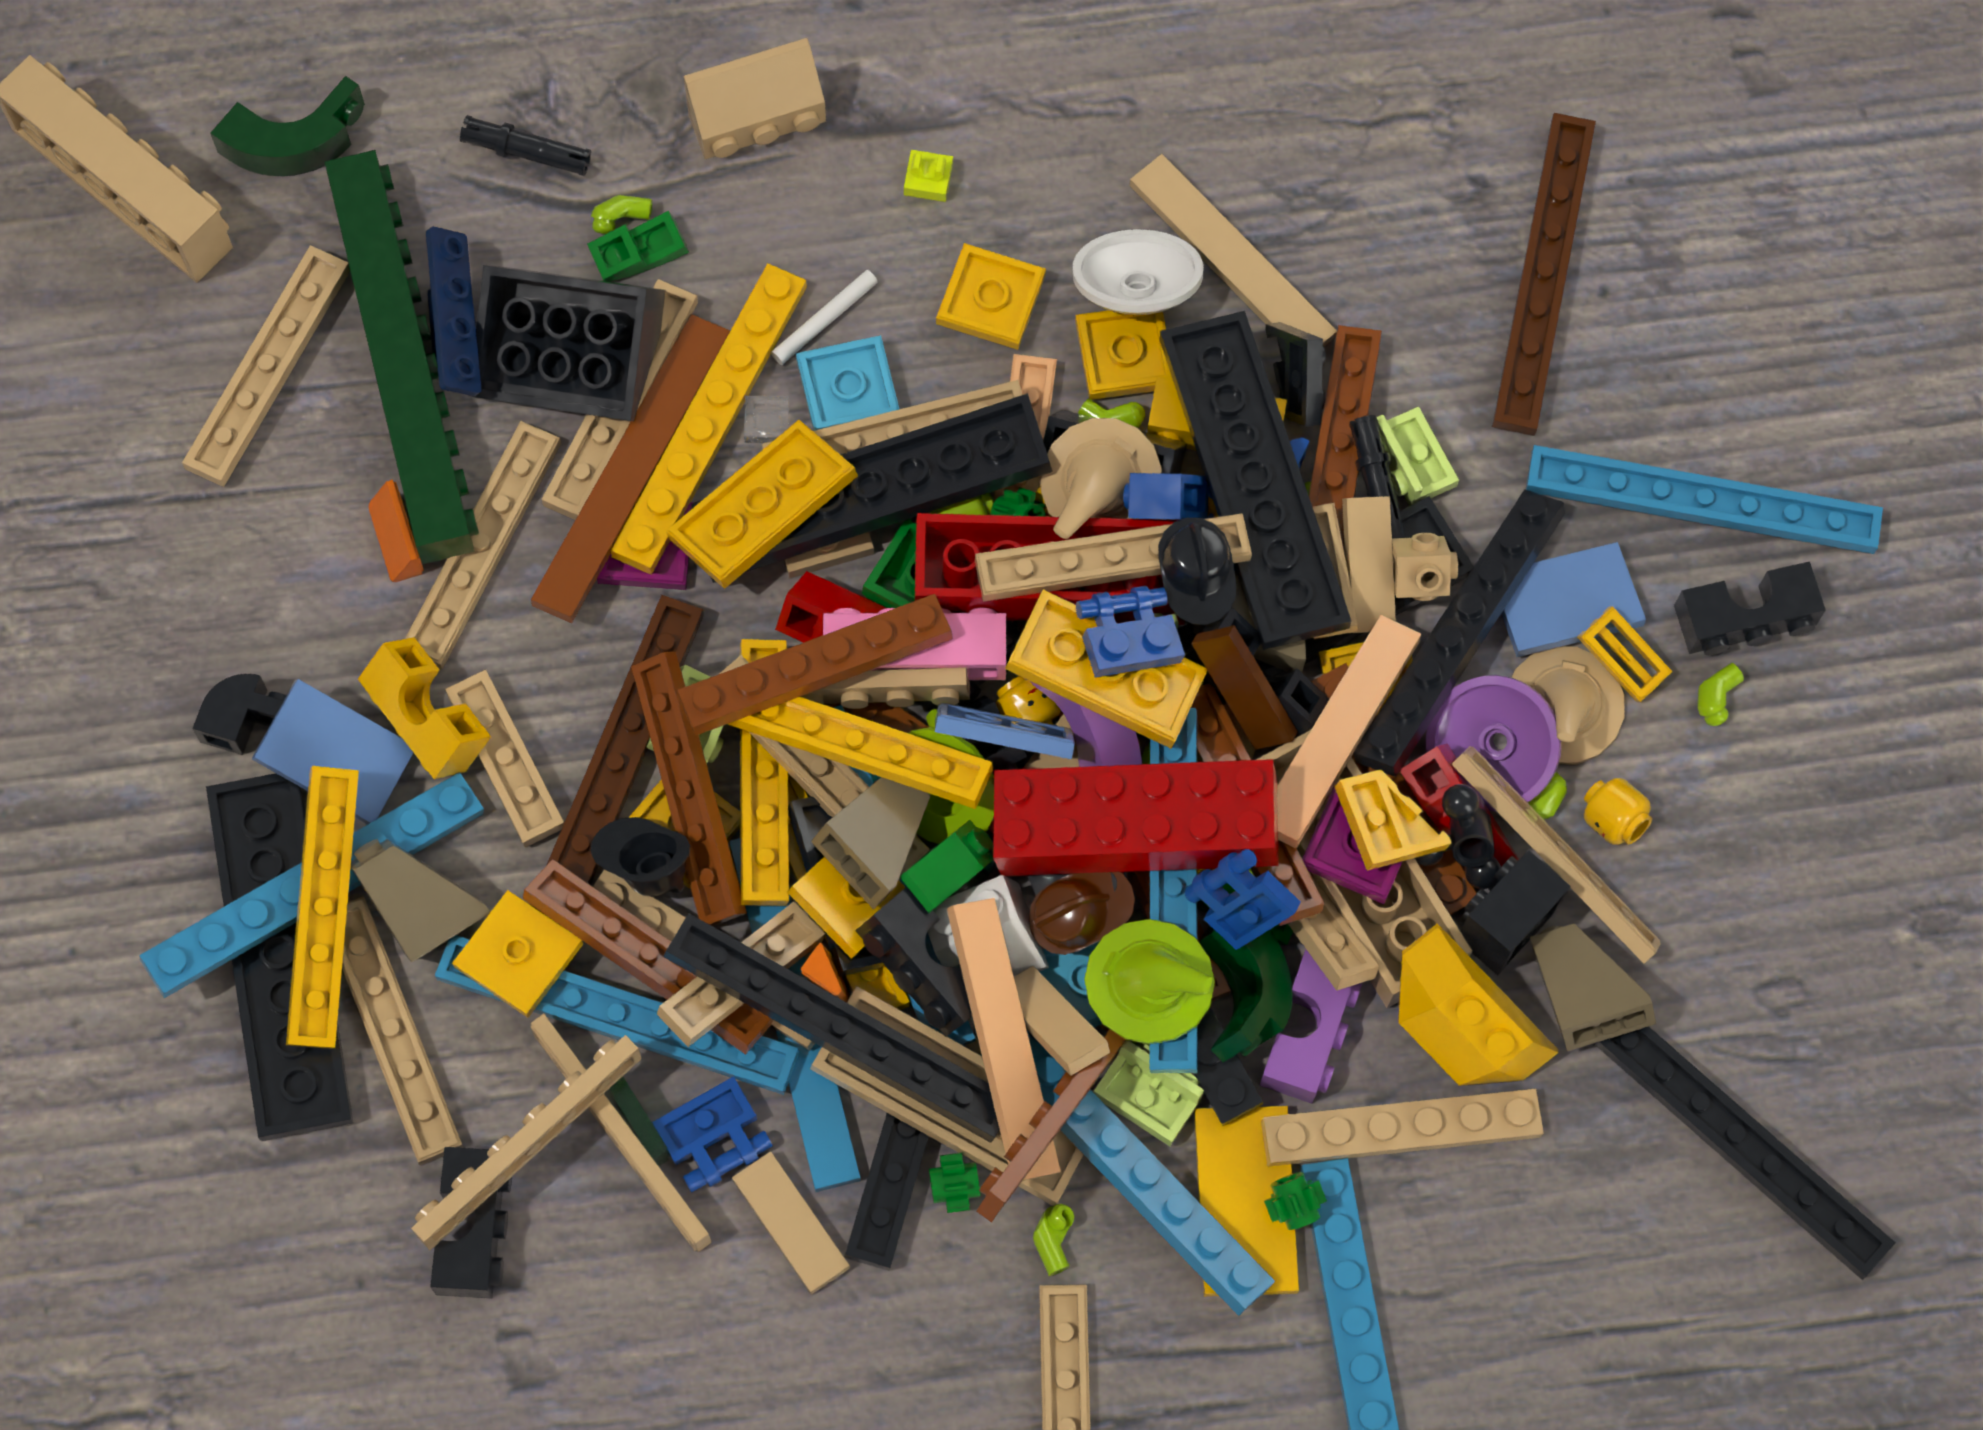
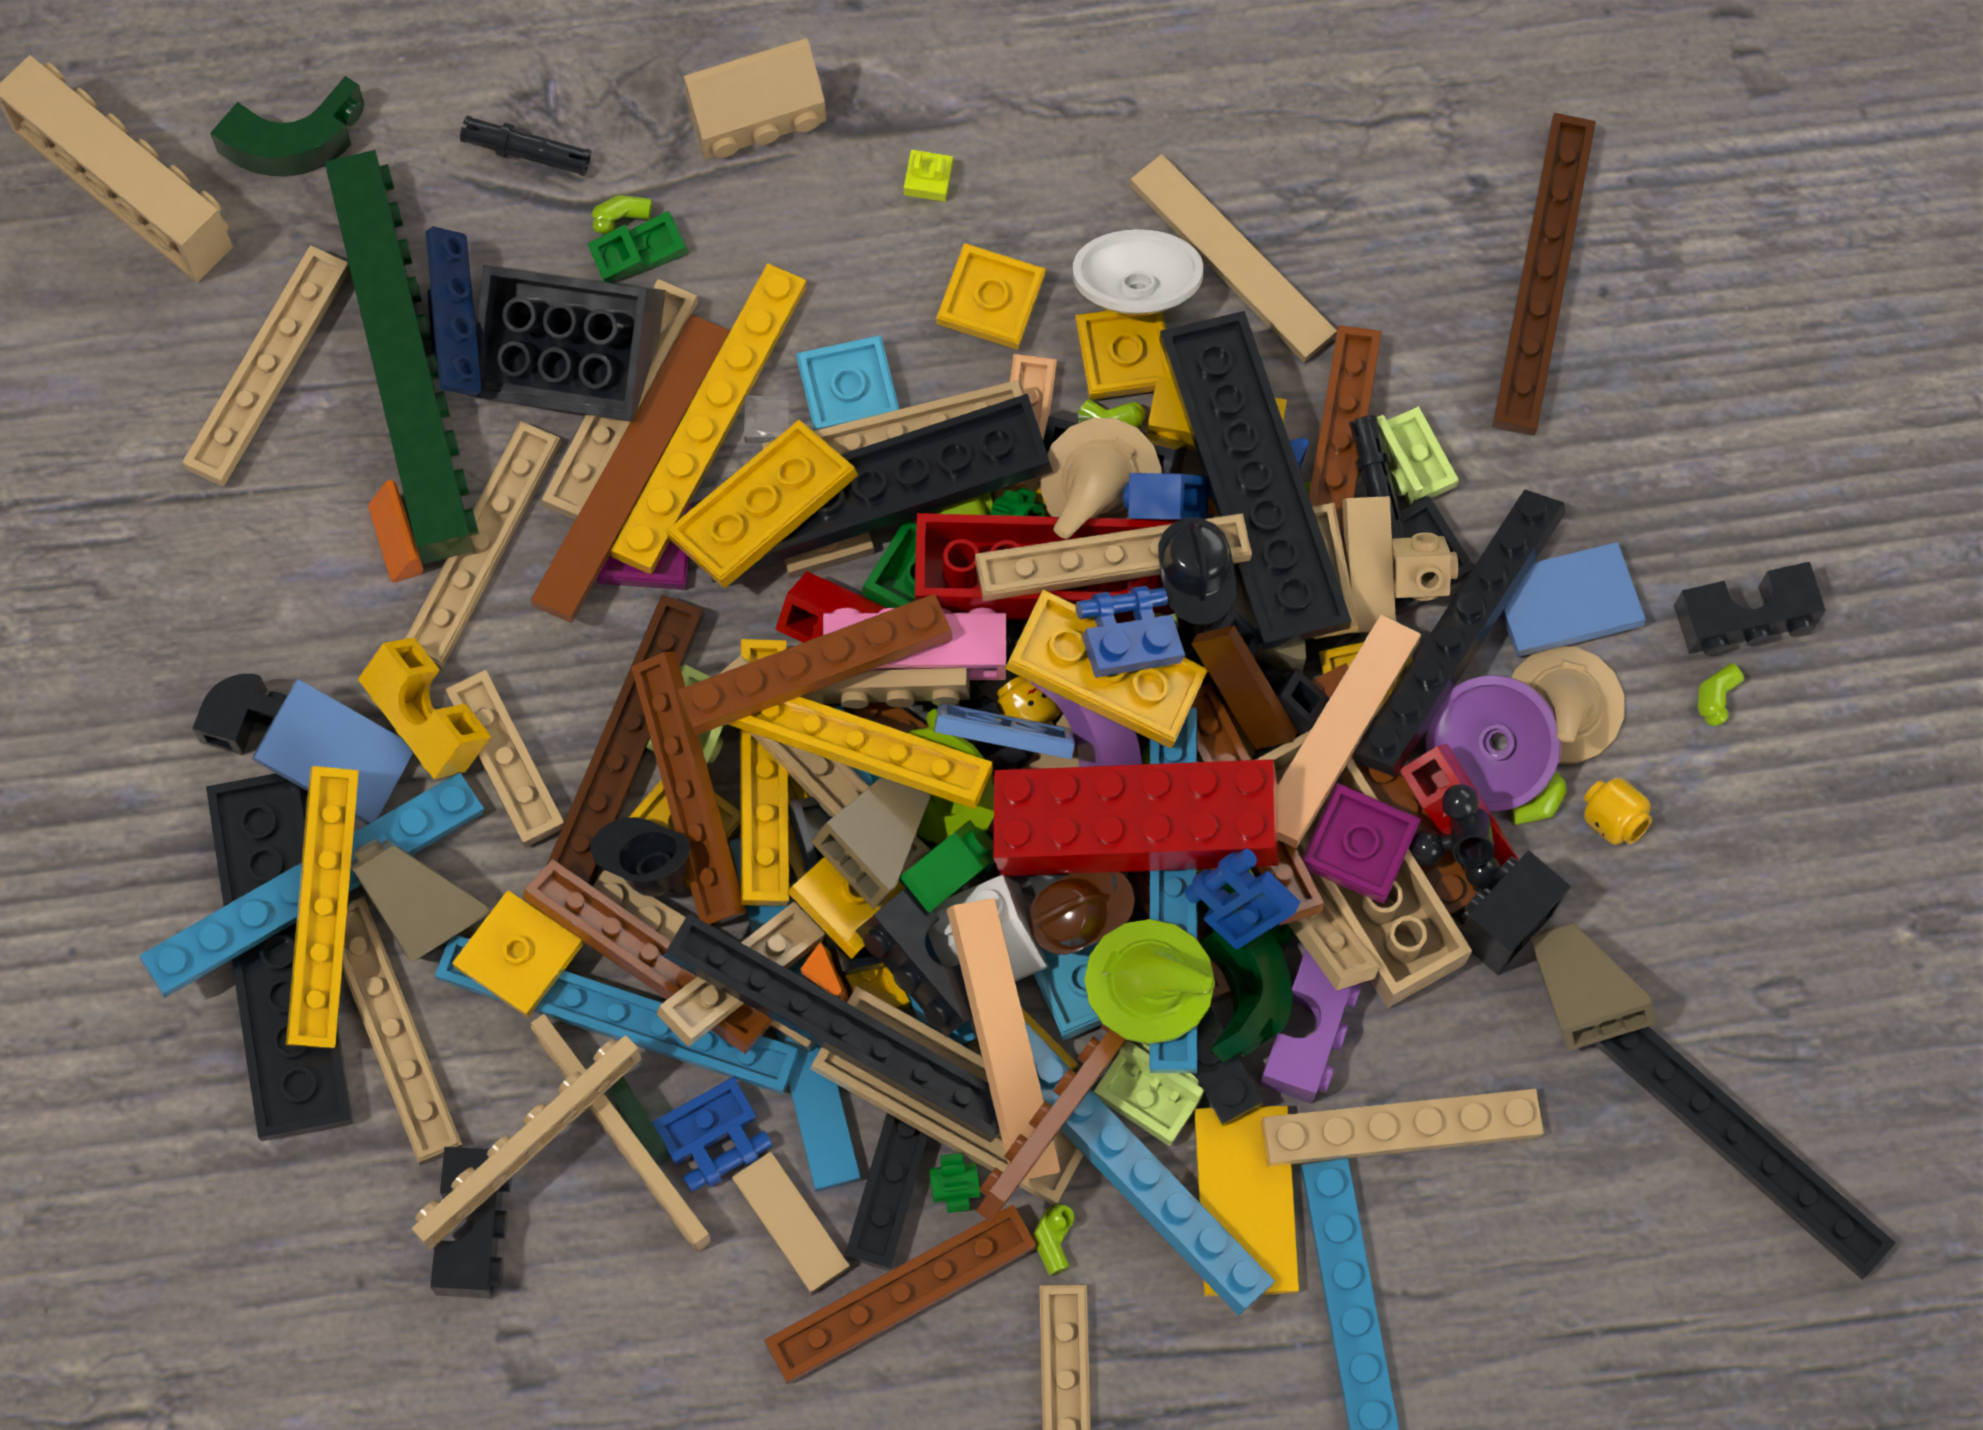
white bar [771,270,878,365] -> none
tan tile [1014,966,1110,1076] -> none
green gear [1264,1172,1327,1230] -> none
black wing [1265,322,1326,427] -> none
yellow wing [1334,769,1452,871] -> none
yellow wedge [1398,923,1559,1086] -> none
tan tile [1452,746,1661,964] -> none
dark azure plate [1526,445,1883,554] -> none
yellow tile [1577,606,1673,702] -> none
none -> dark orange plate [764,1204,1036,1384]

